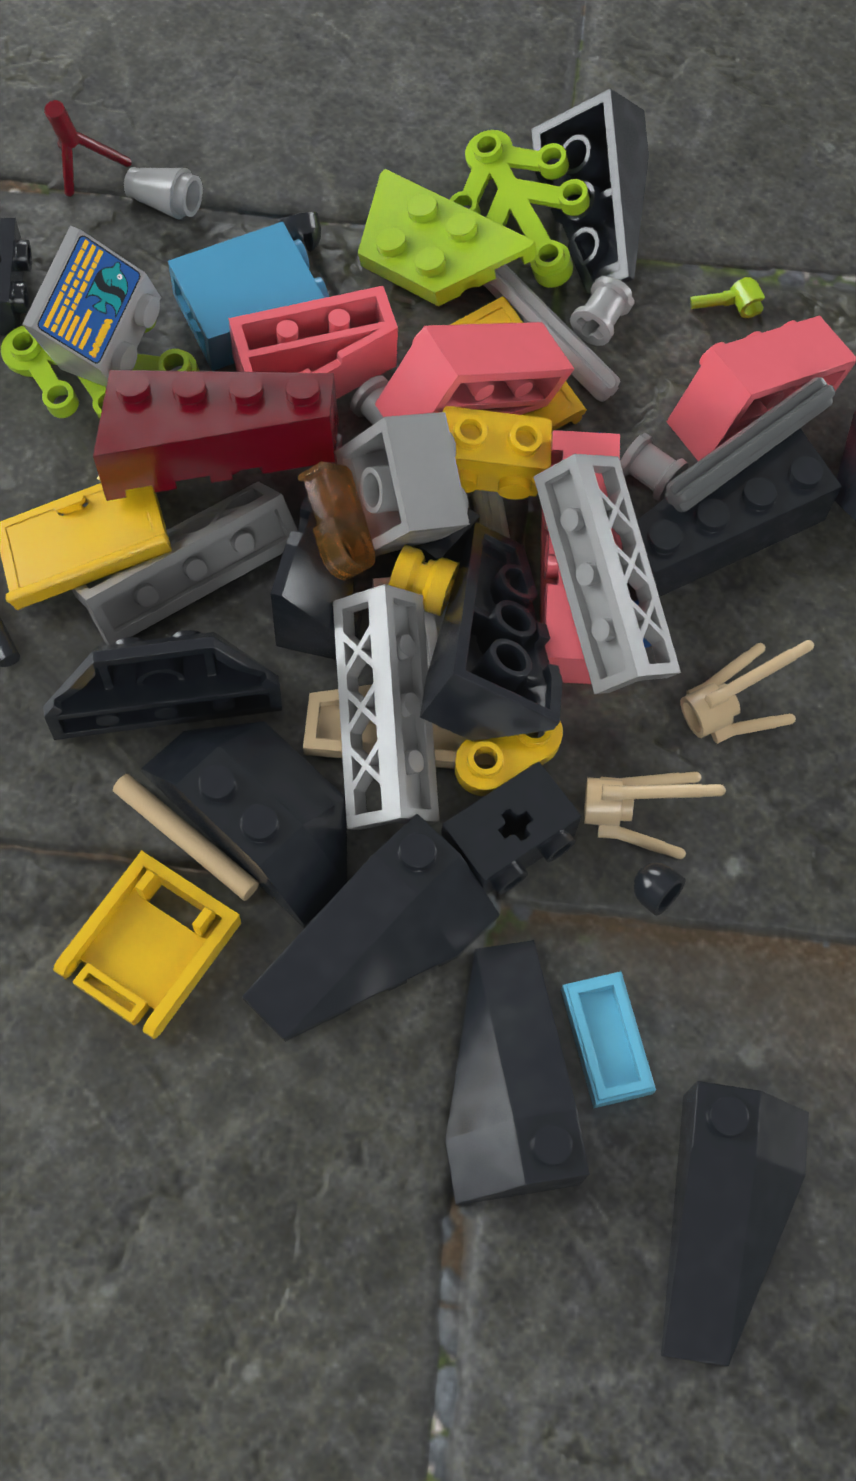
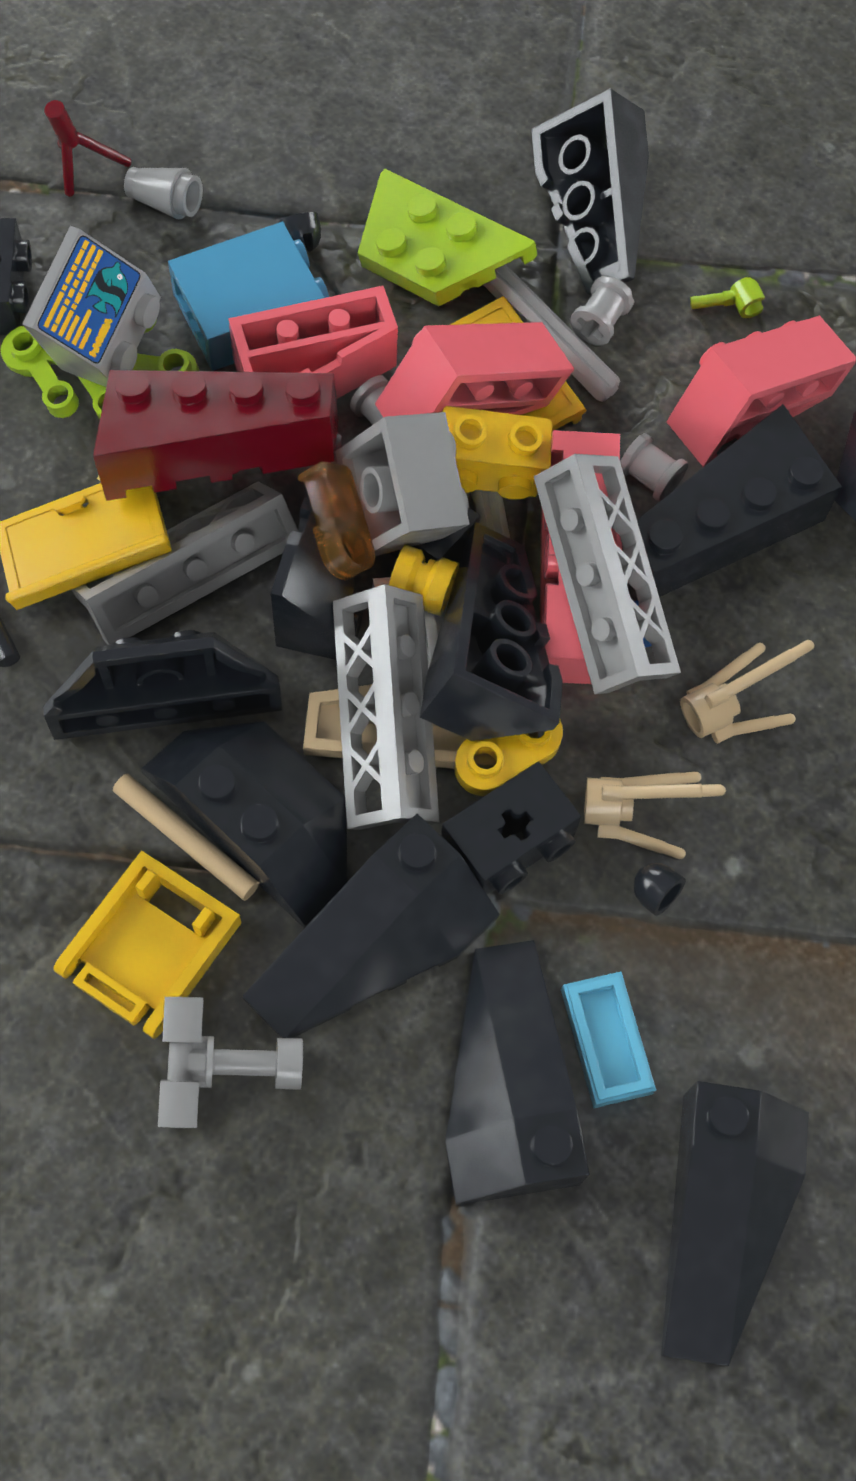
lime plant [450,130,590,288] -> none
dark grey axle [665,377,835,512] -> none
none -> light grey bar [158,997,303,1128]

